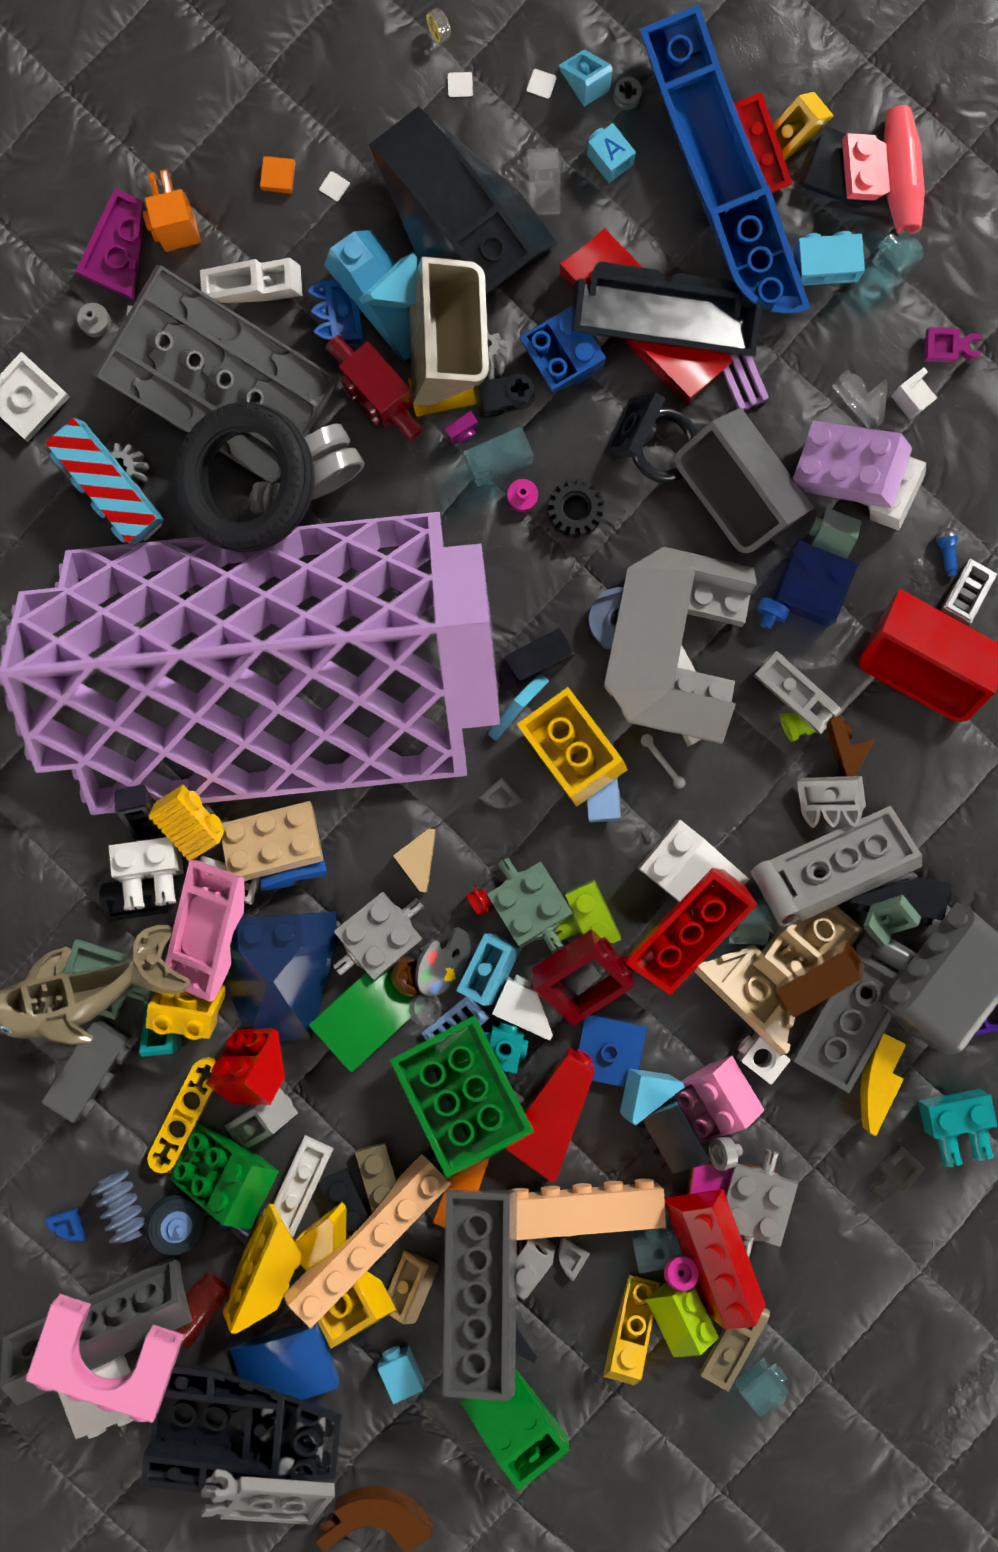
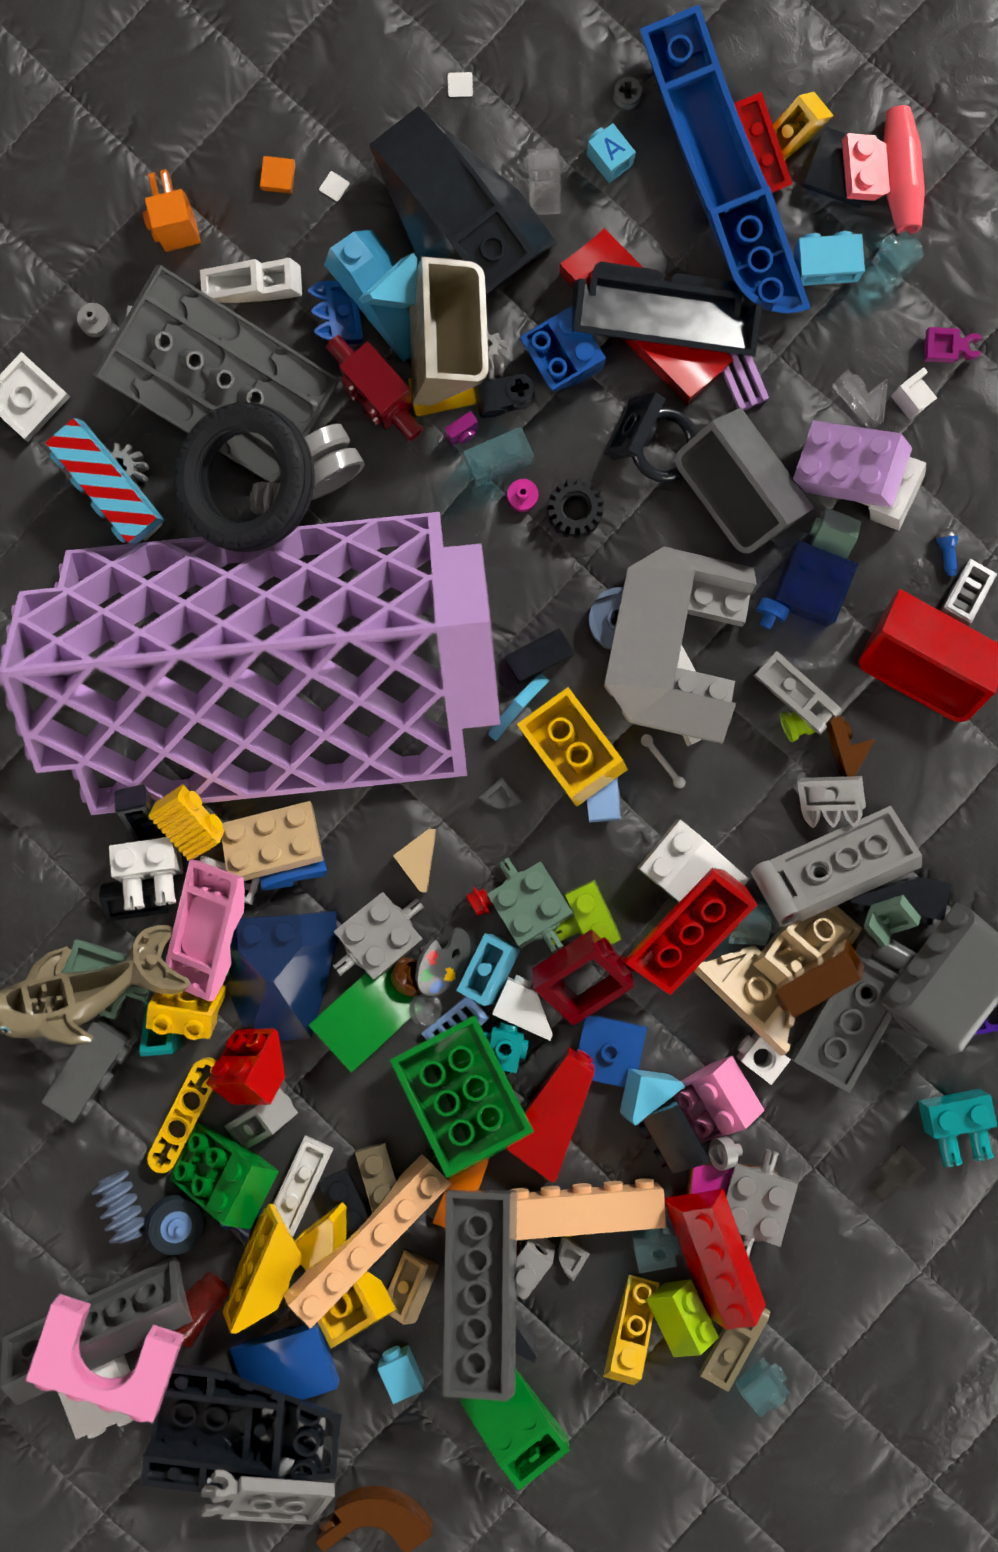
blue tile [44,1208,86,1242] -> none
magenta wing [75,188,146,301] -> none
clear tile [426,8,451,44] -> none
white sticker [527,69,557,98] -> none
medium azure slope [559,49,613,107] -> none
dark pink tile [664,1256,699,1290] -> none
yellow slope [860,1033,906,1136] -> none

